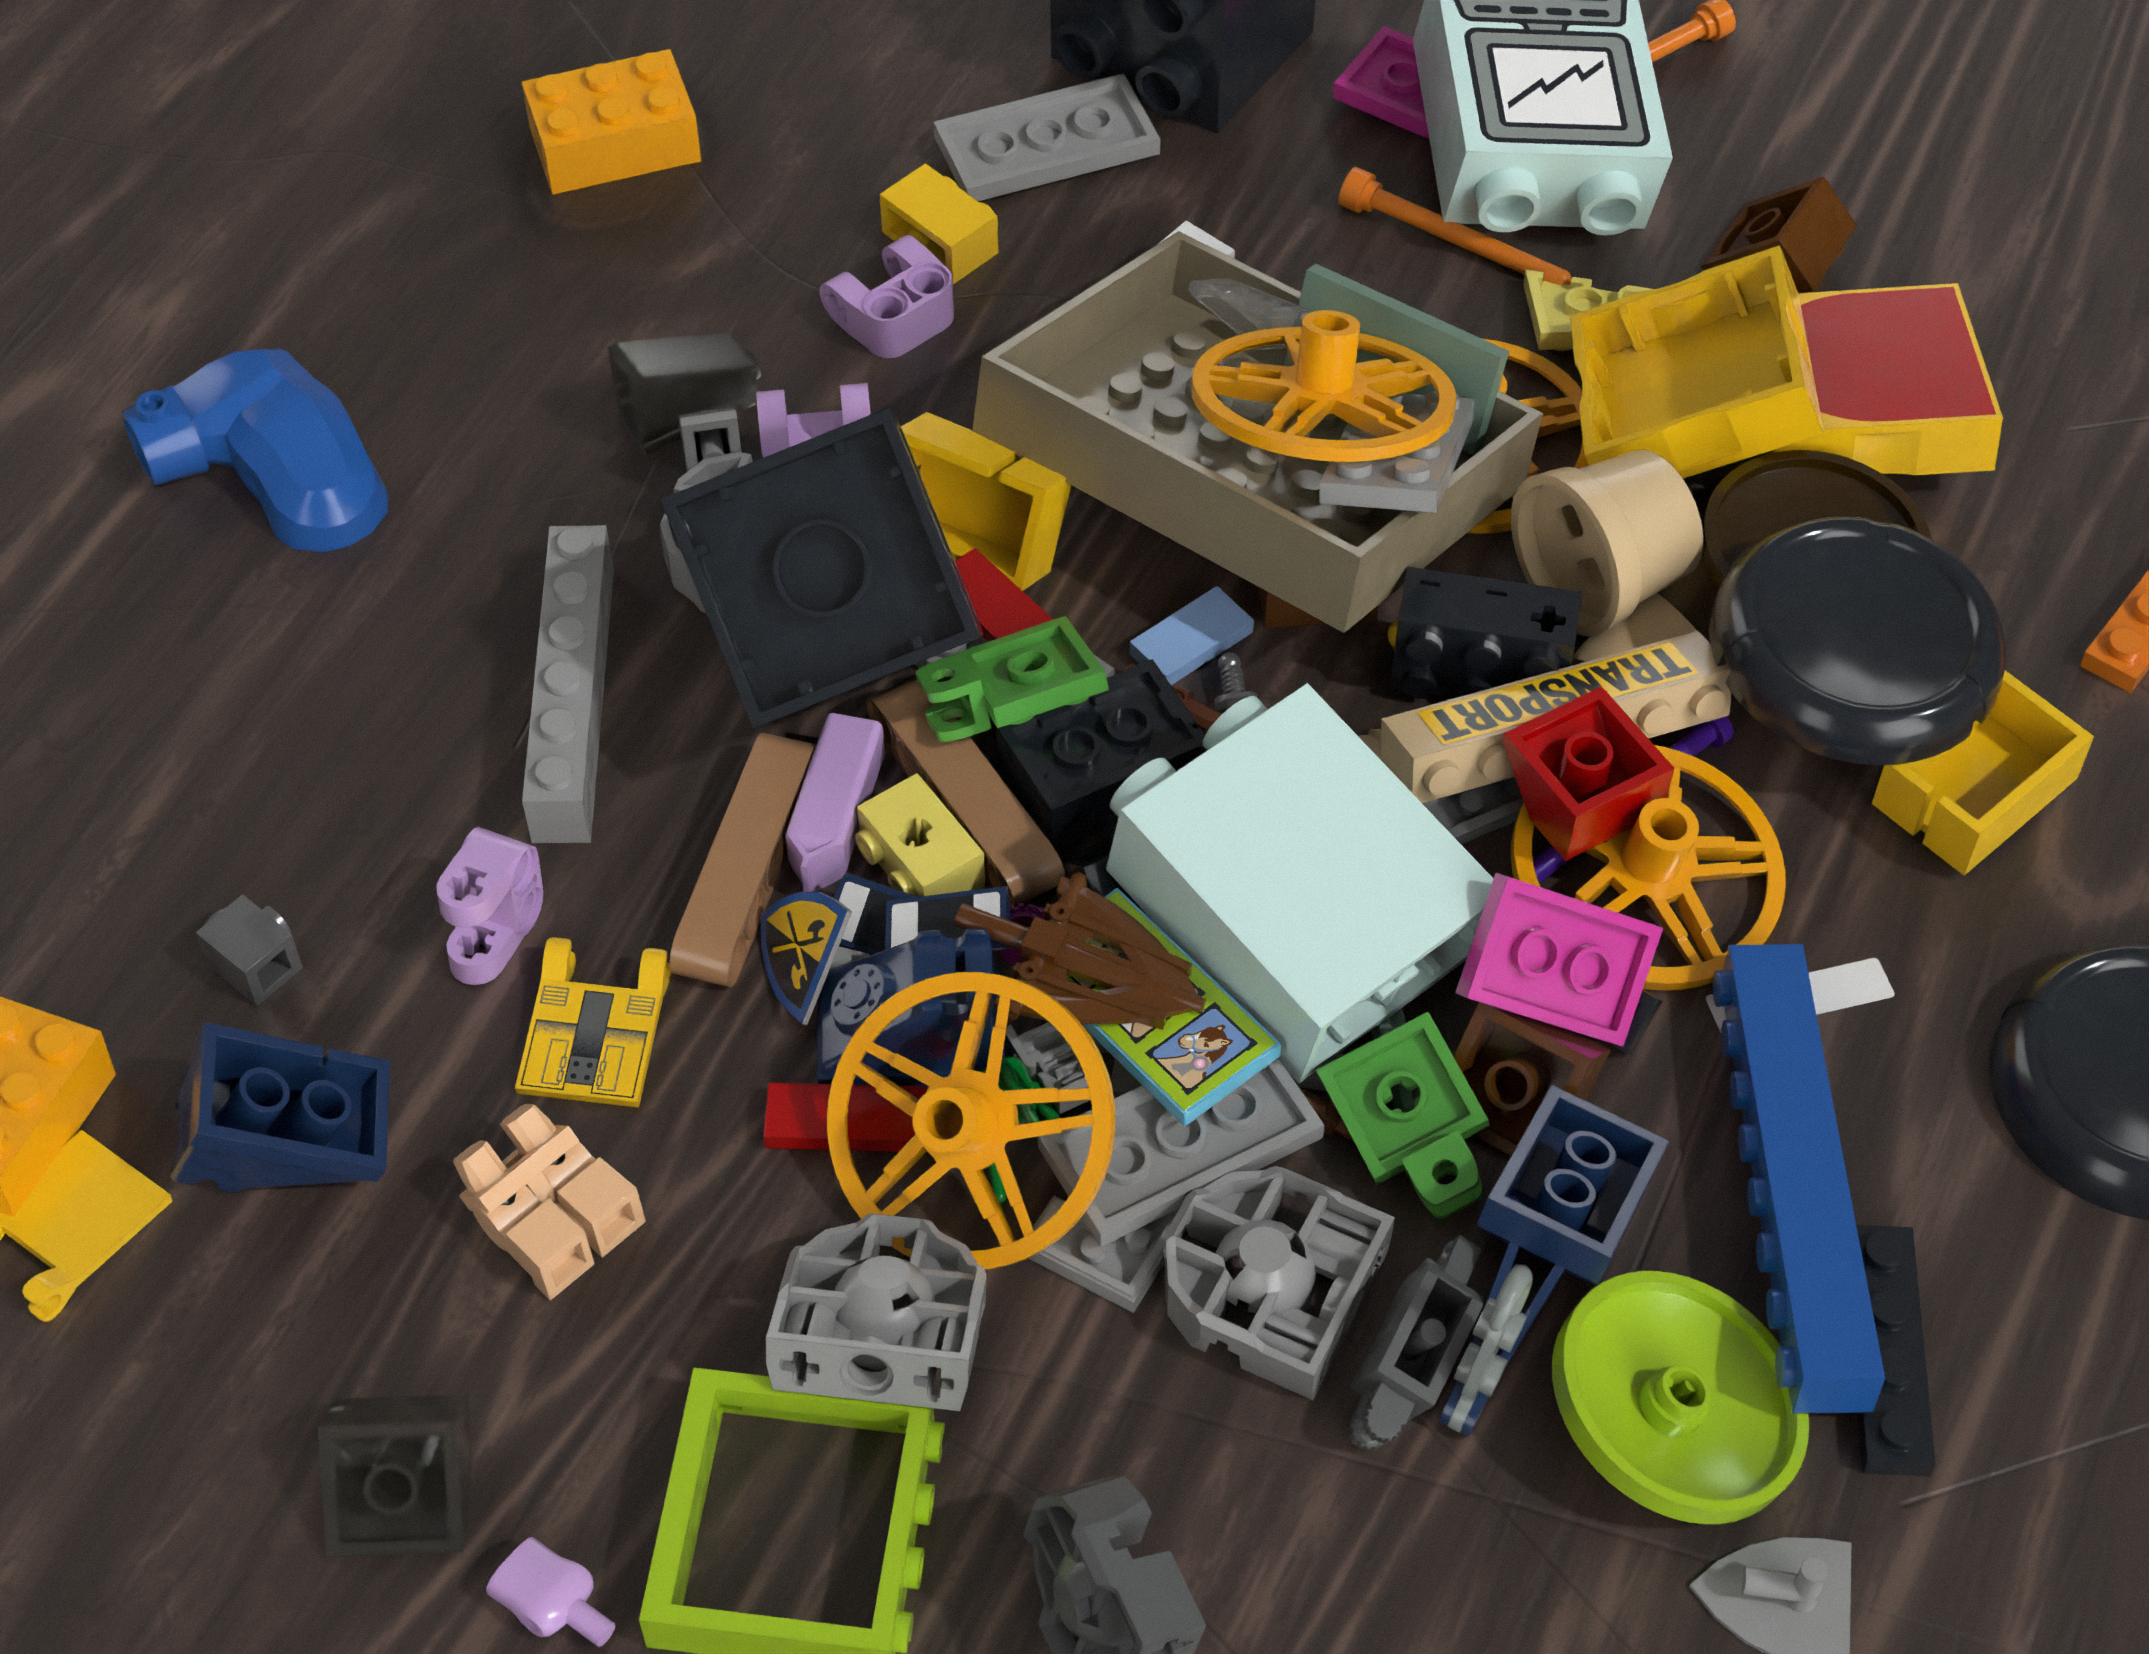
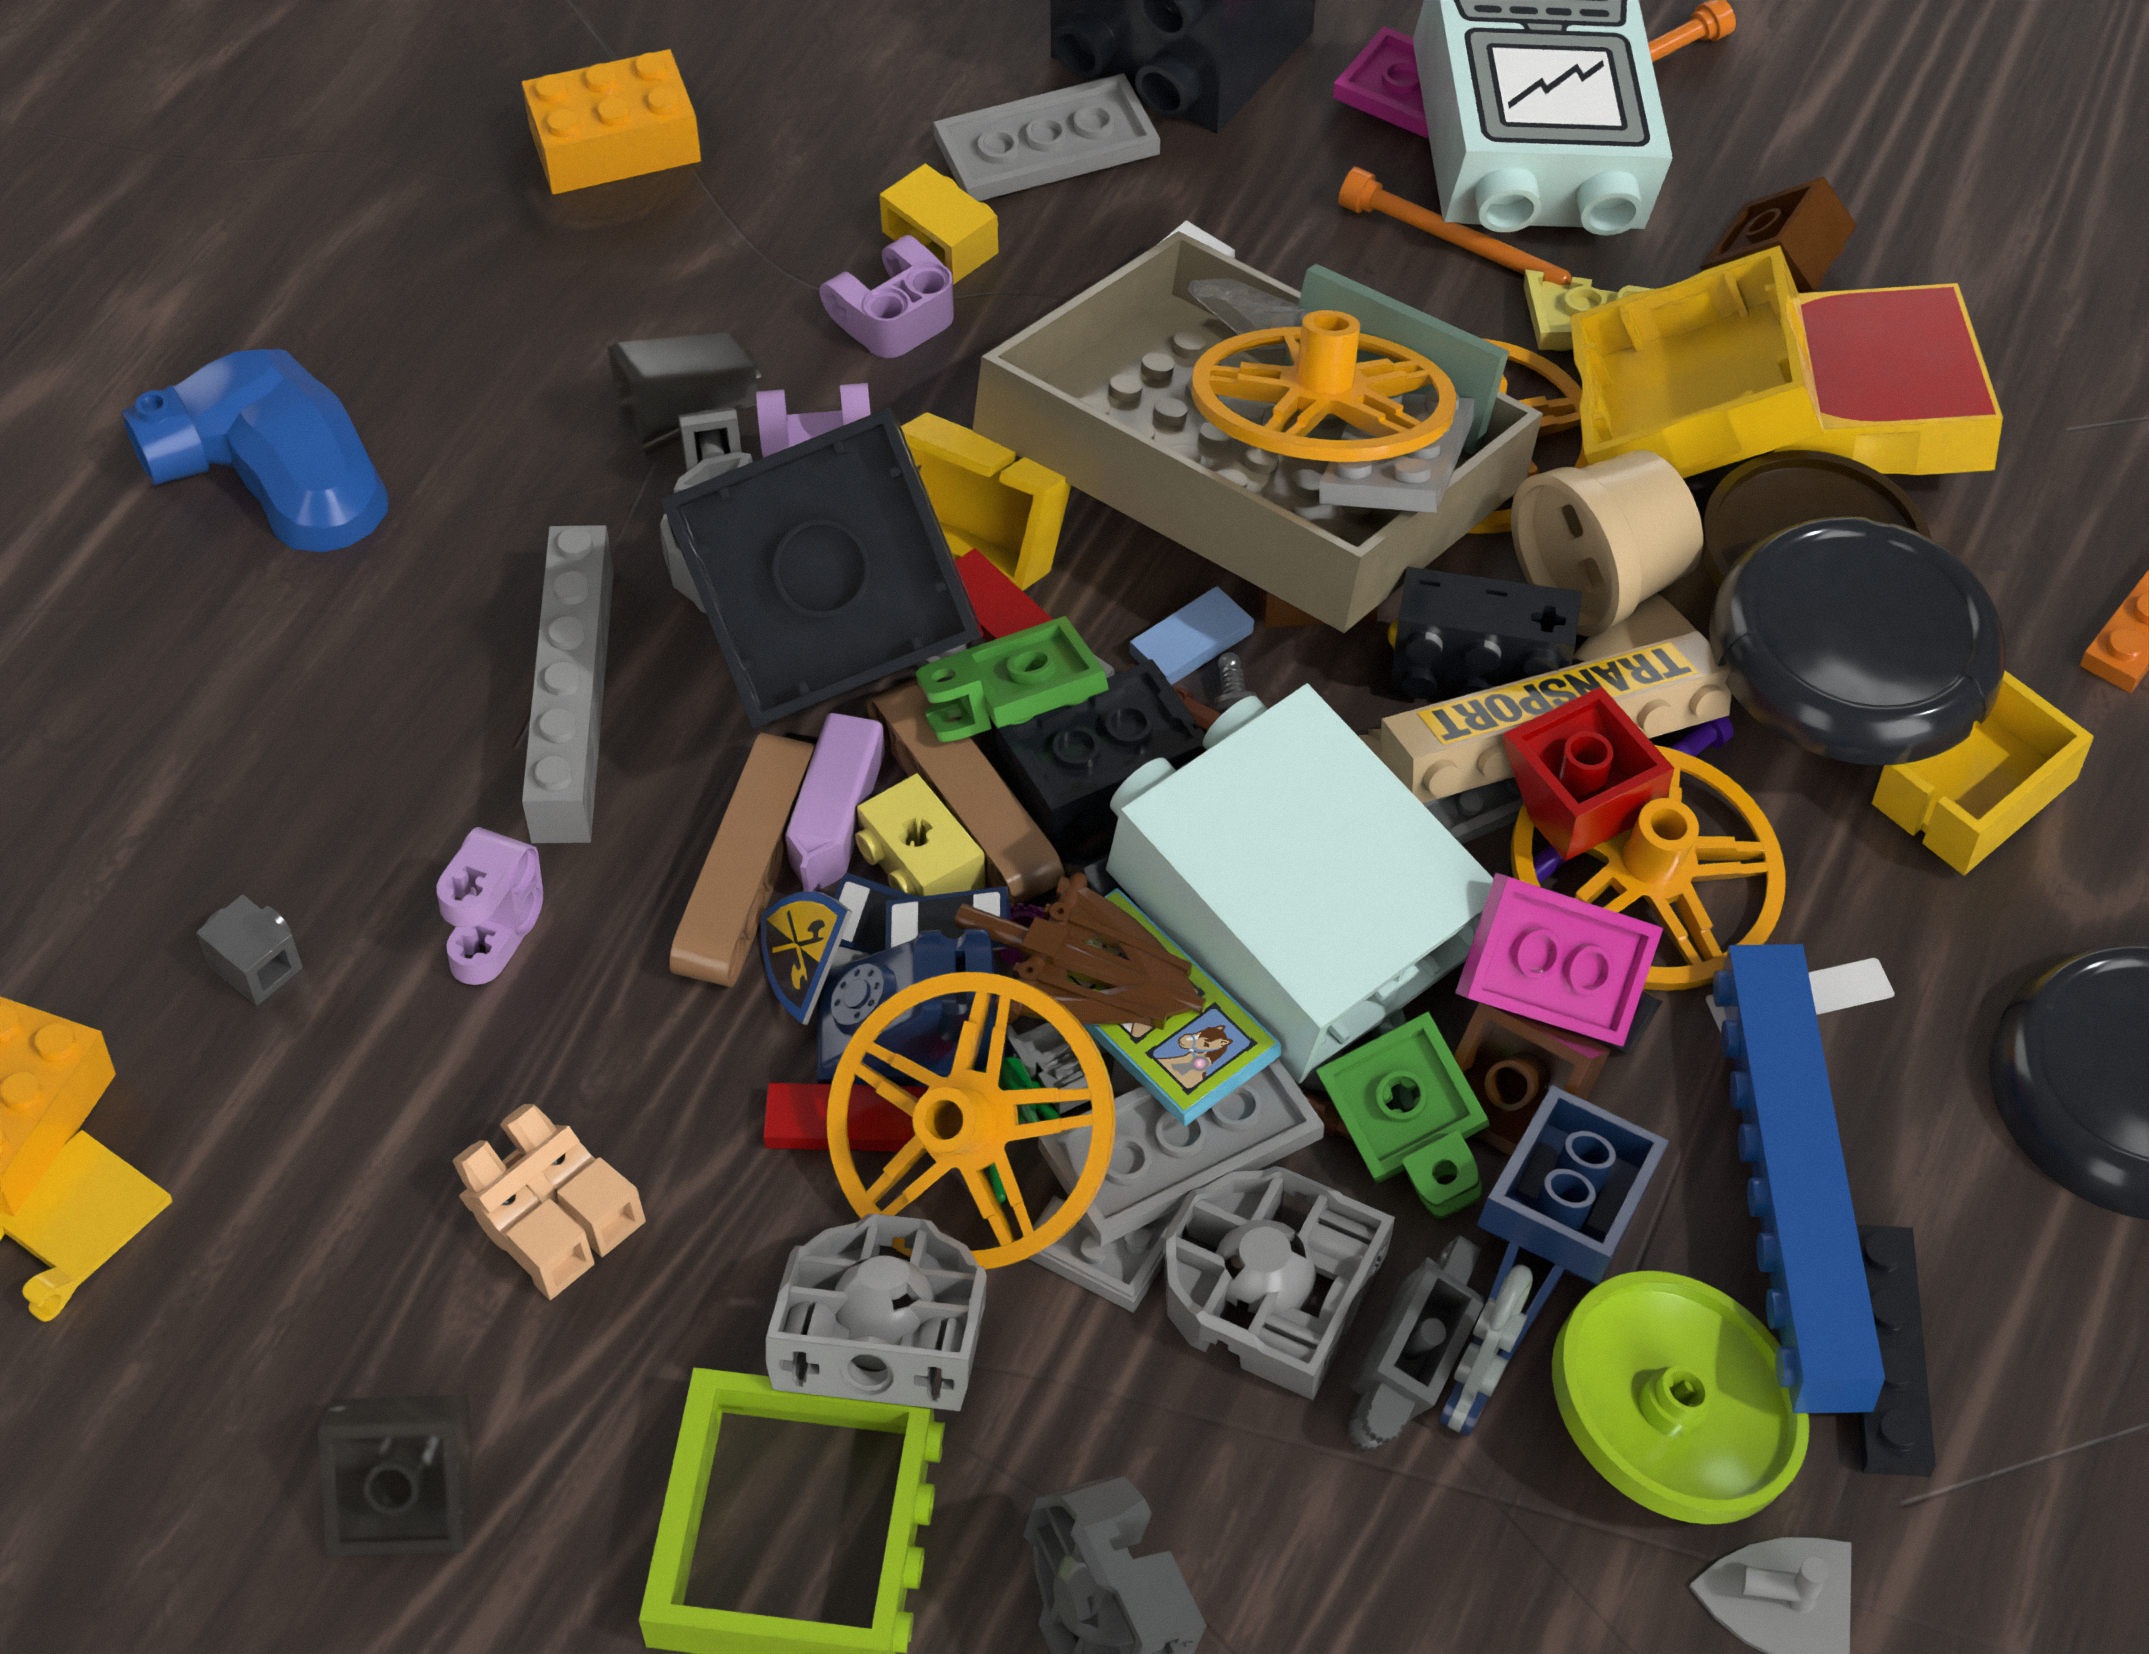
dark blue piece [170,1022,390,1193] -> none
lavender piece [486,1537,616,1647] -> none
yellow flag [515,937,671,1108] -> none

